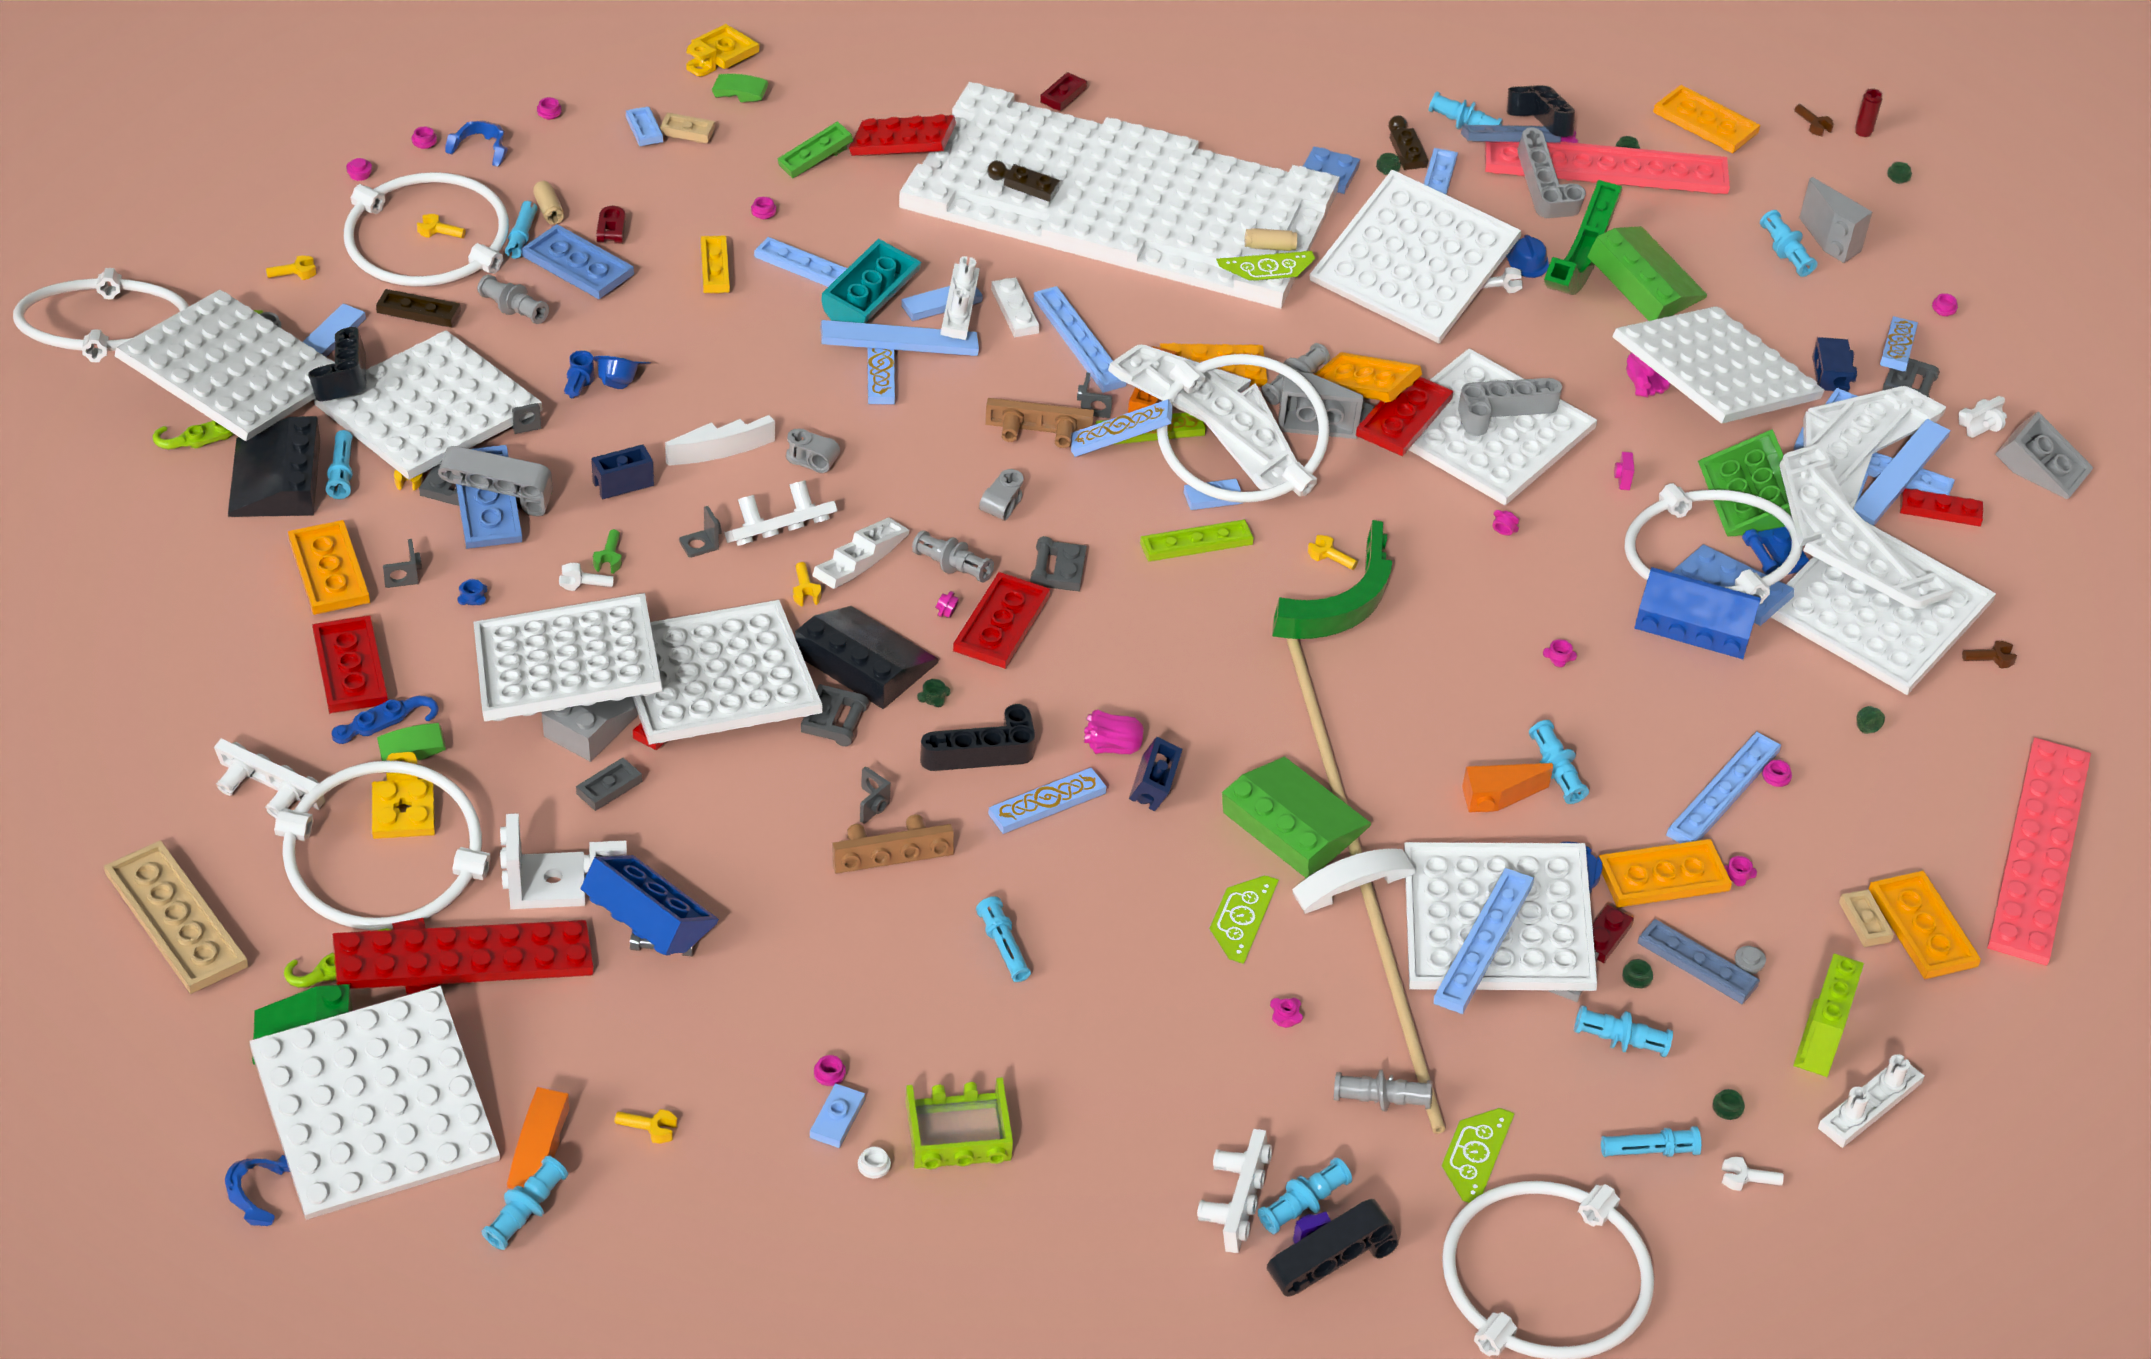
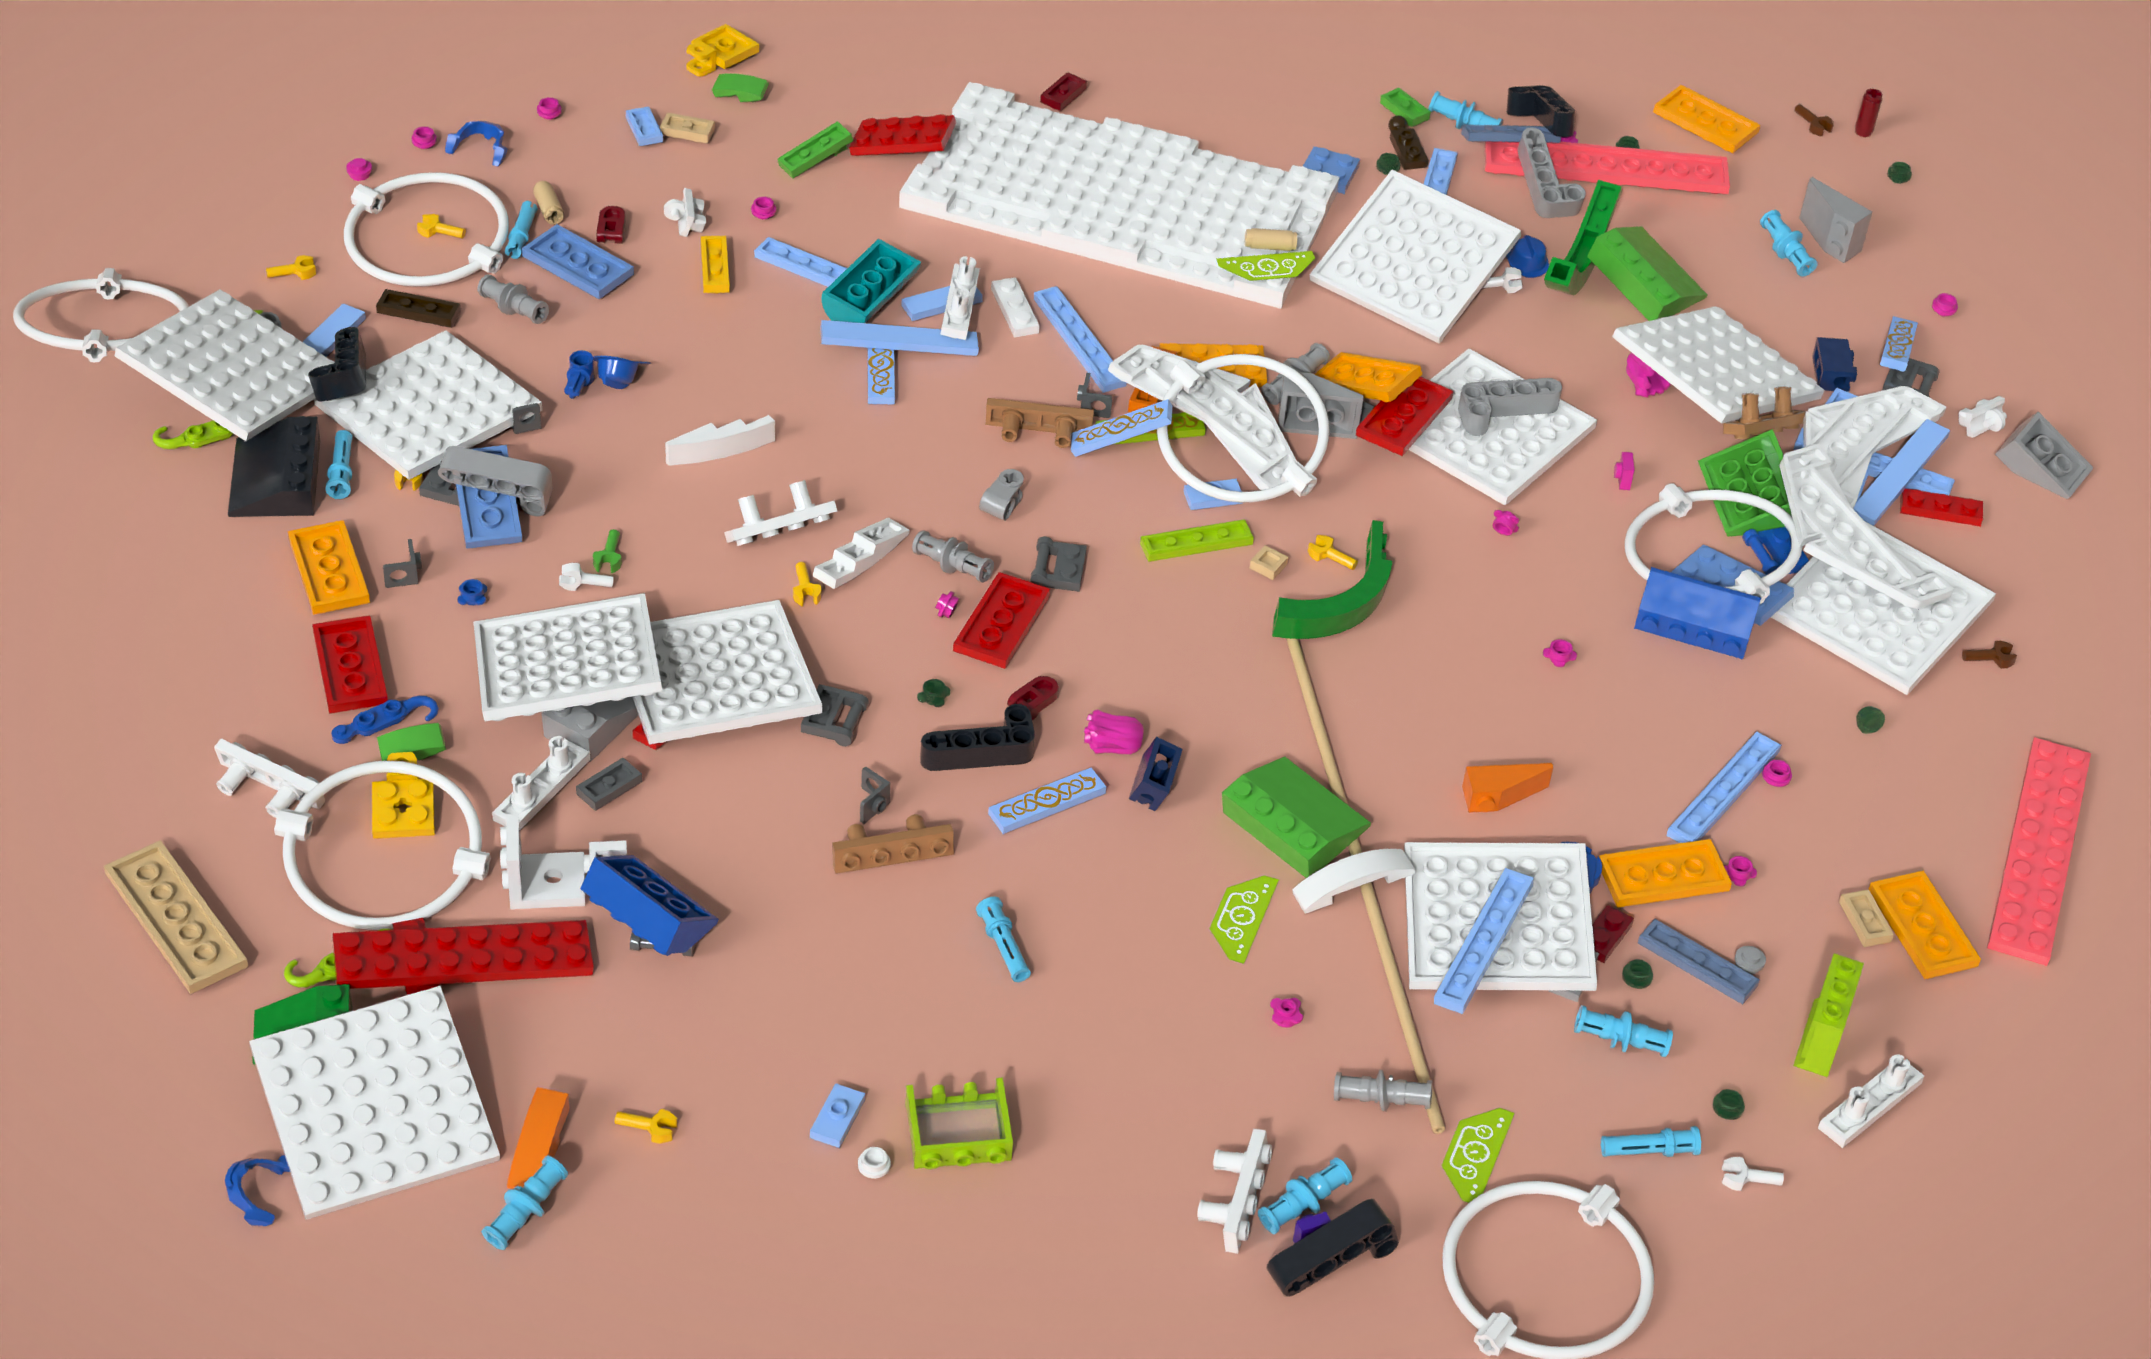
dark blue brick [591,444,654,500] -> none
dark grey bracket [679,506,722,558] -> none
light grey piece [786,429,840,473] -> none
black slope [795,606,939,709] -> none
dark pink plate [814,1055,846,1086] -> none
dark brown plate [987,160,1060,202] -> none
medium azure piece [1529,720,1589,804] -> none
none -> white plate [492,736,590,830]
none -> white hips [664,188,706,237]
none -> dark red plate [1007,676,1059,720]
none -> tan plate [1249,545,1288,580]
none -> bright green plate [1380,88,1431,127]
none -> medium nougat plate [1723,387,1806,439]

